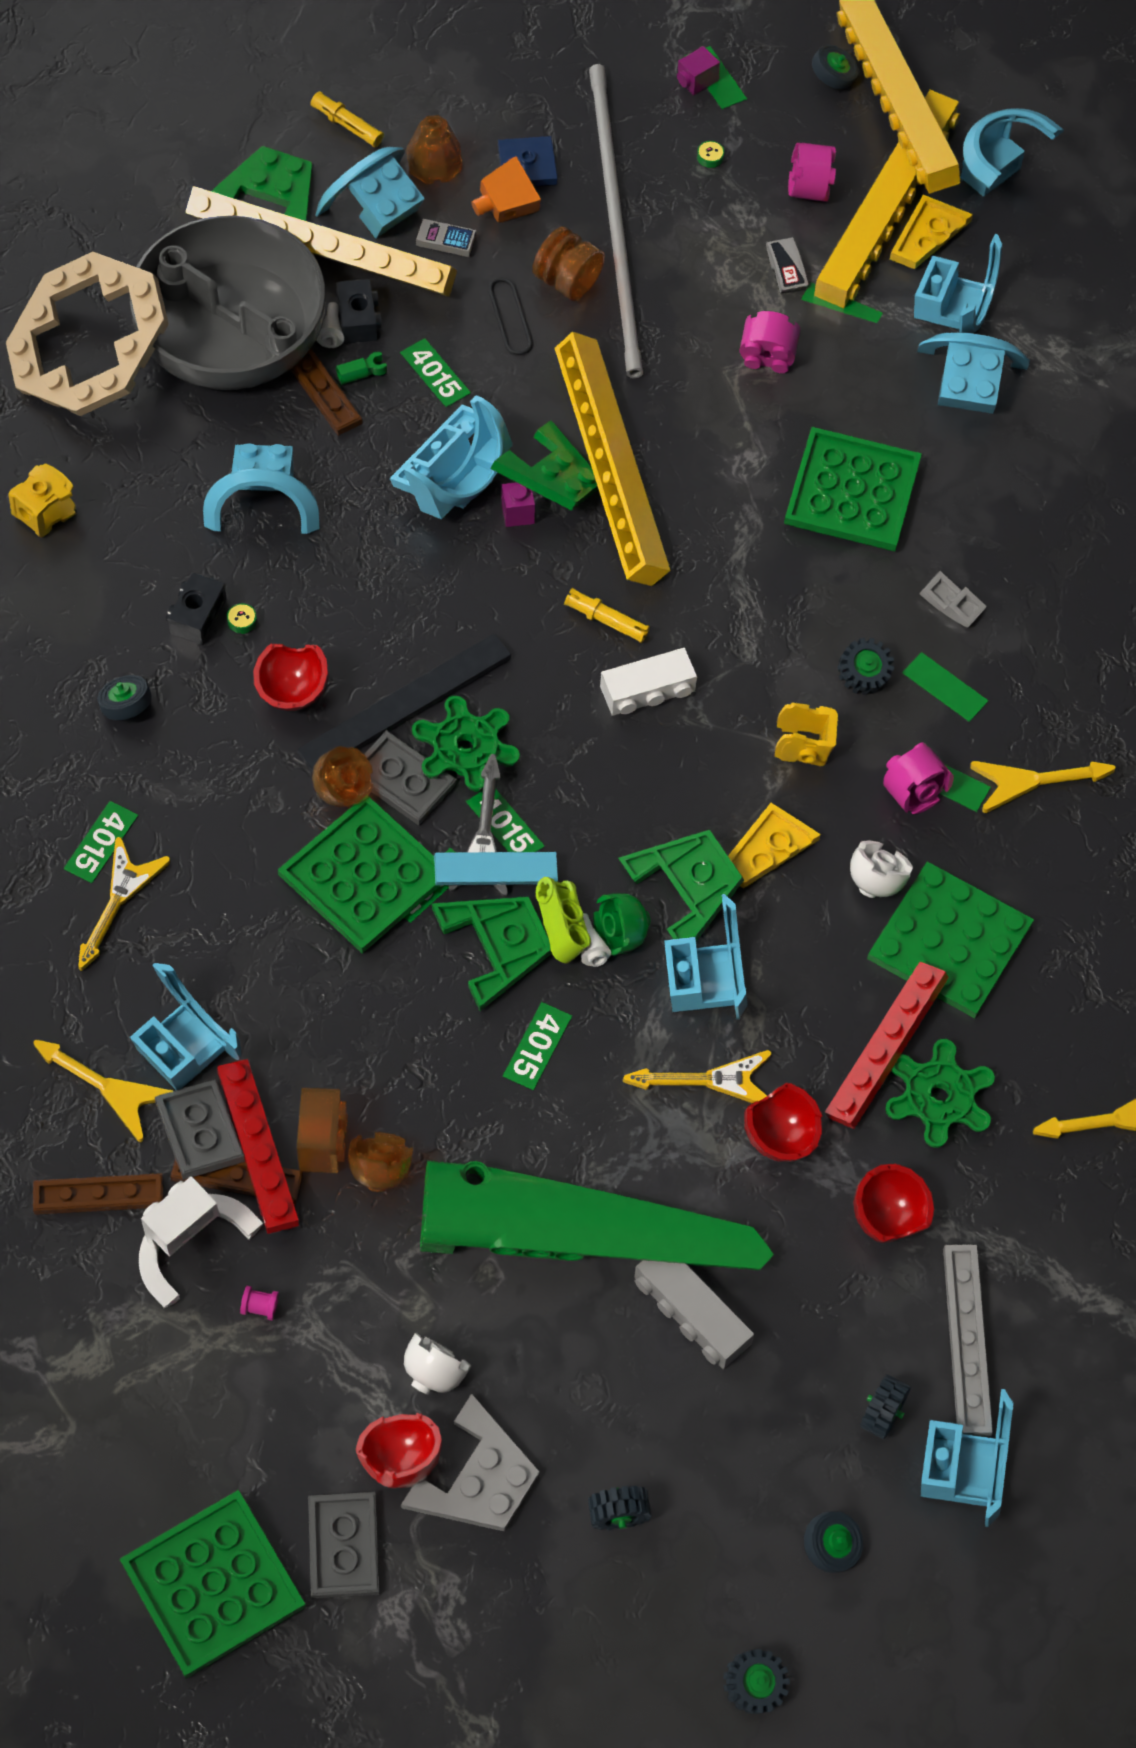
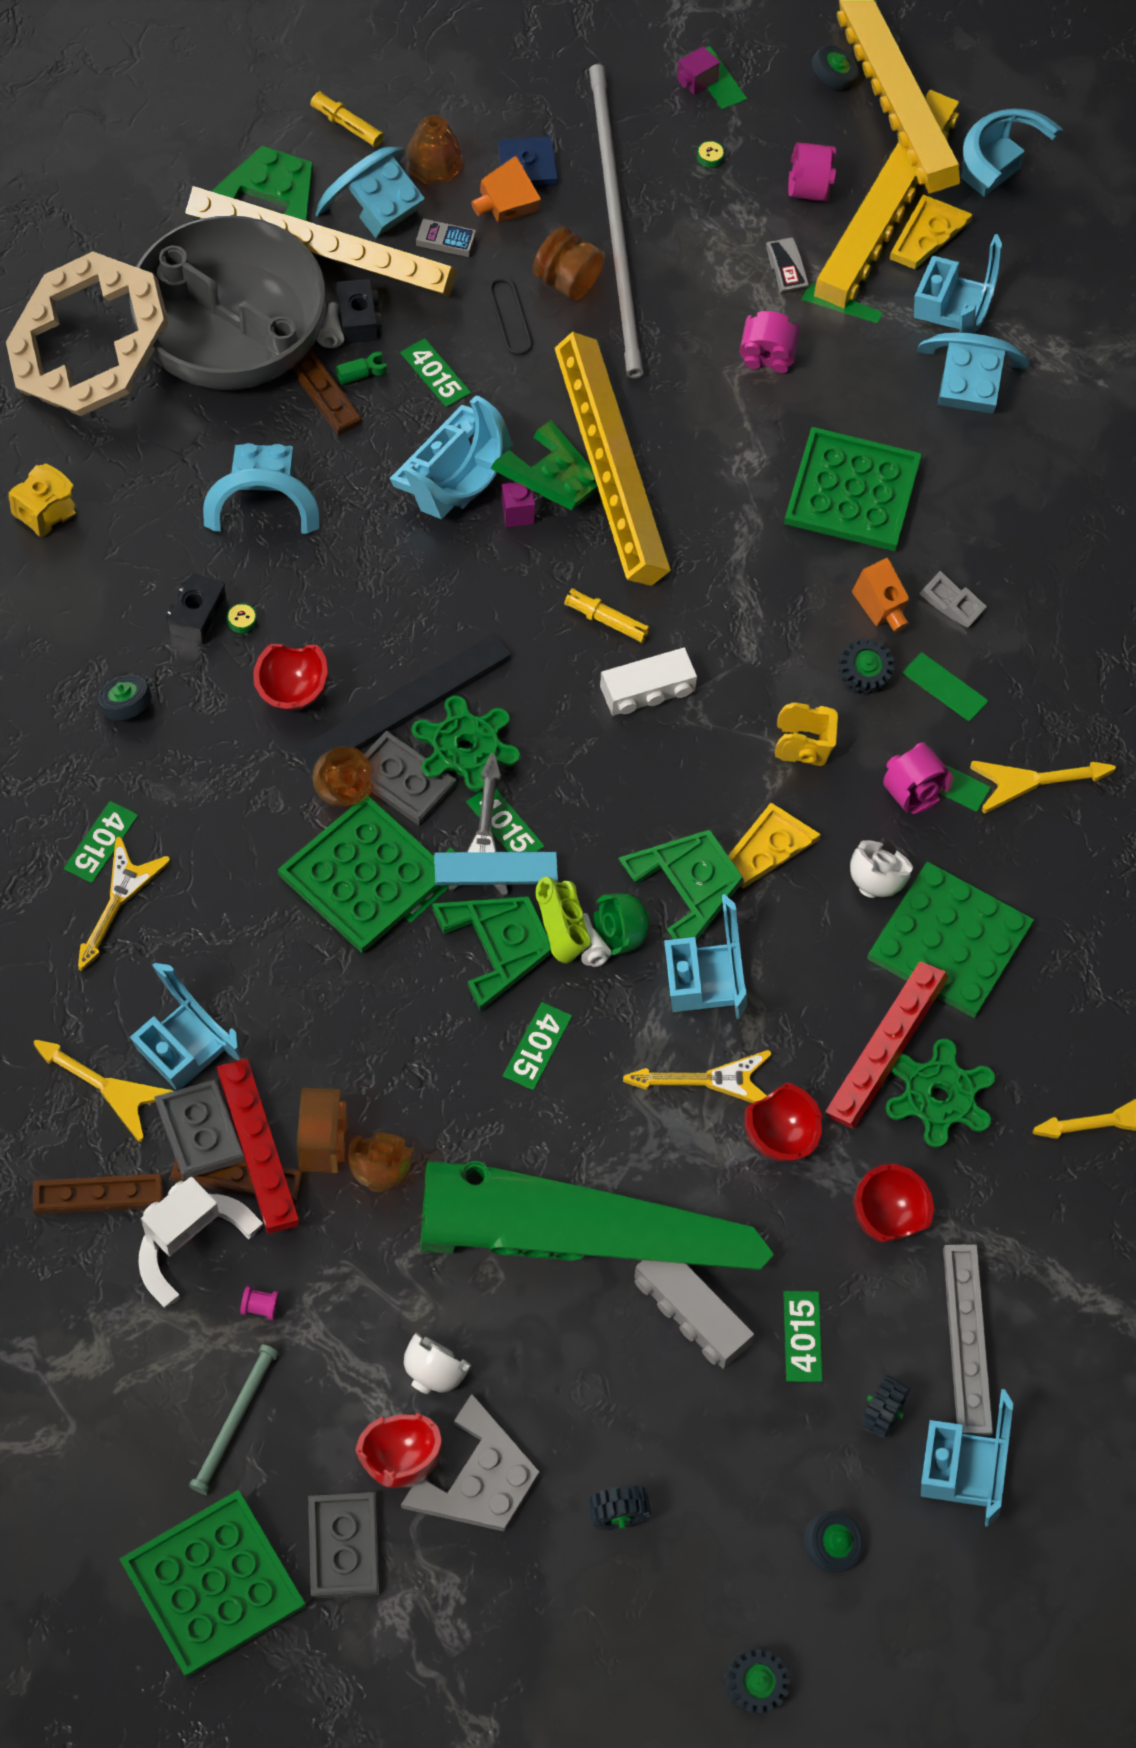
none -> sand green bar [189,1344,279,1495]
none -> green sticker [783,1291,822,1382]
none -> orange torso [852,558,910,633]

